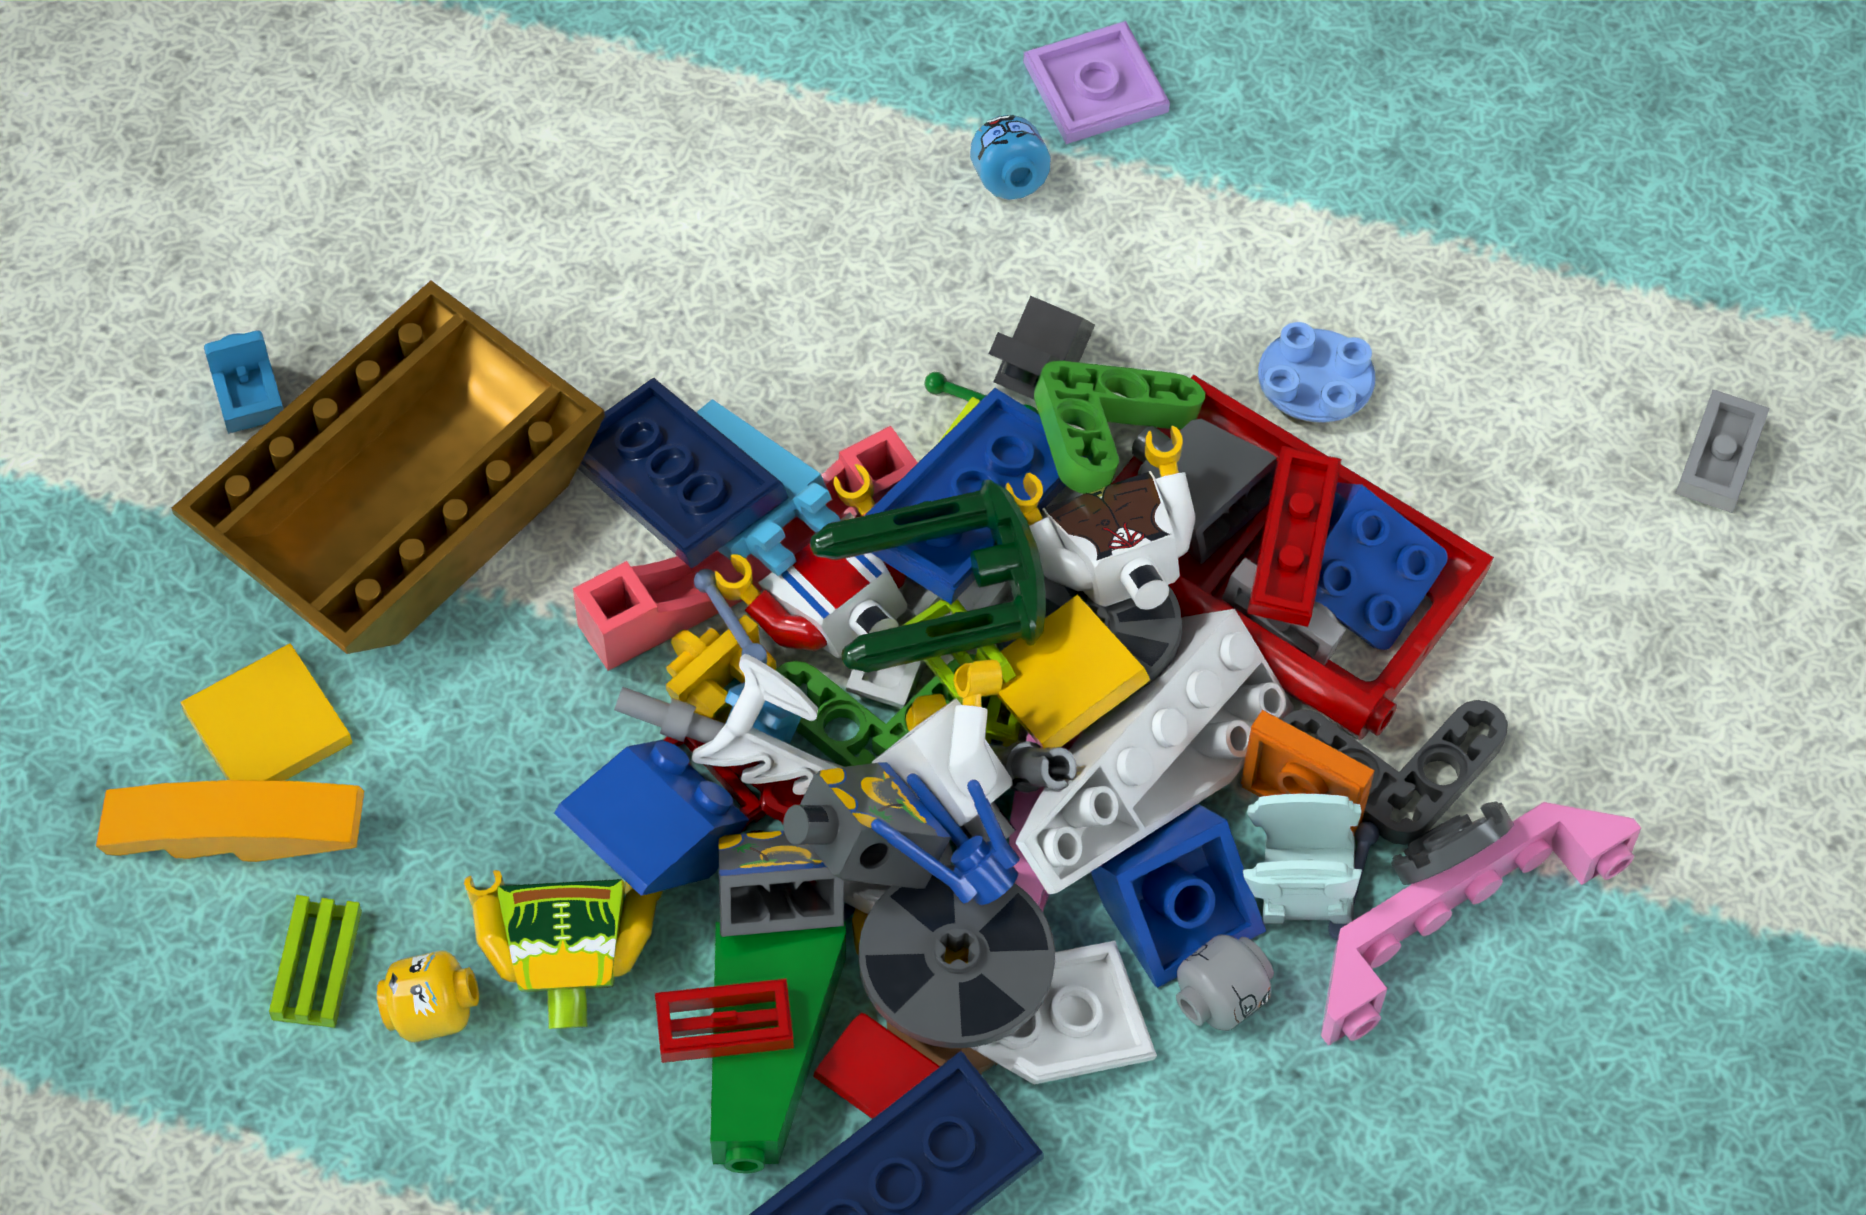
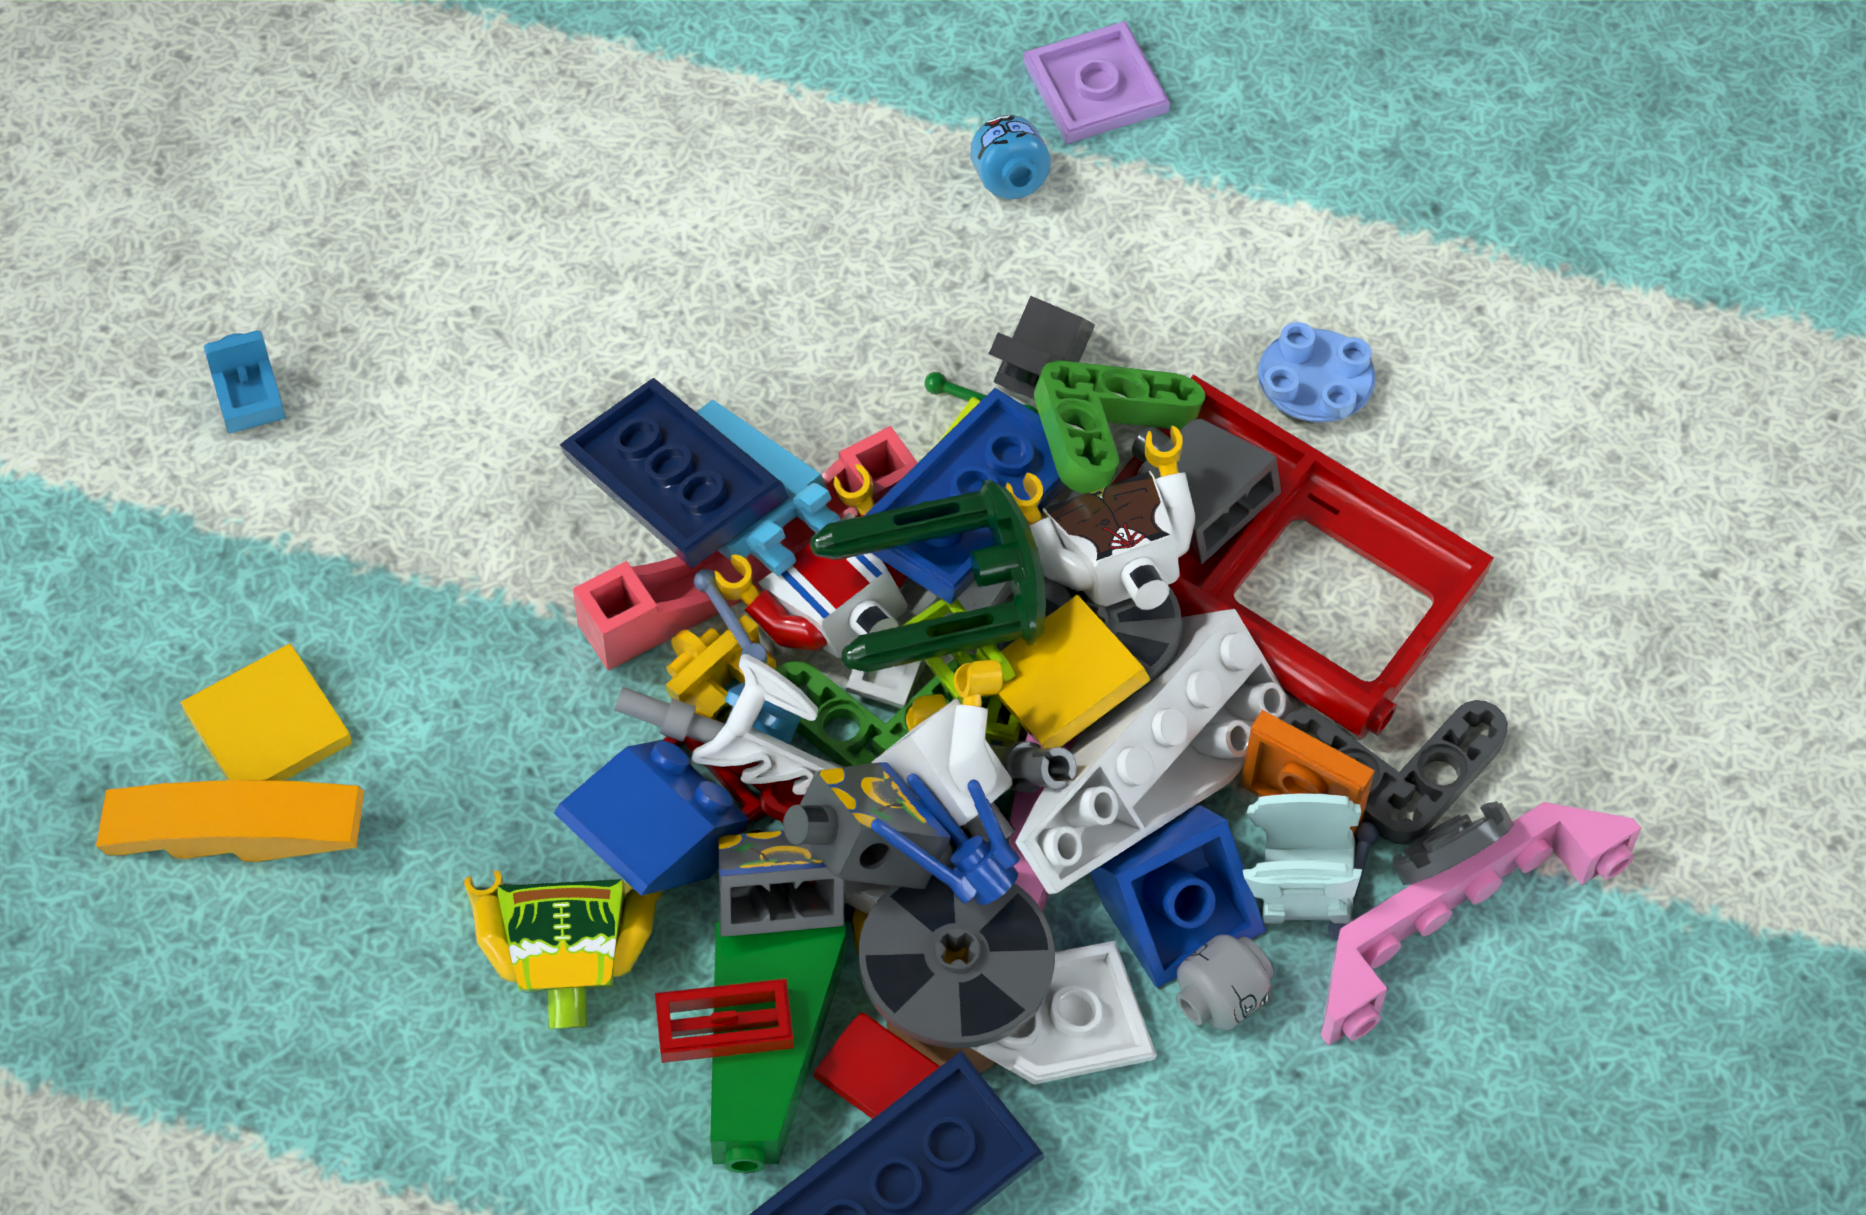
pearl gold slope [171,280,605,654] -> none
lime tile [269,895,362,1028] -> none
yellow head [377,950,479,1043] -> none
light grey plate [1222,558,1346,666] -> none
red tile [1247,446,1342,627] -> none
blue bracket [1315,483,1448,650] -> none
light grey plate [1675,389,1770,513] -> none

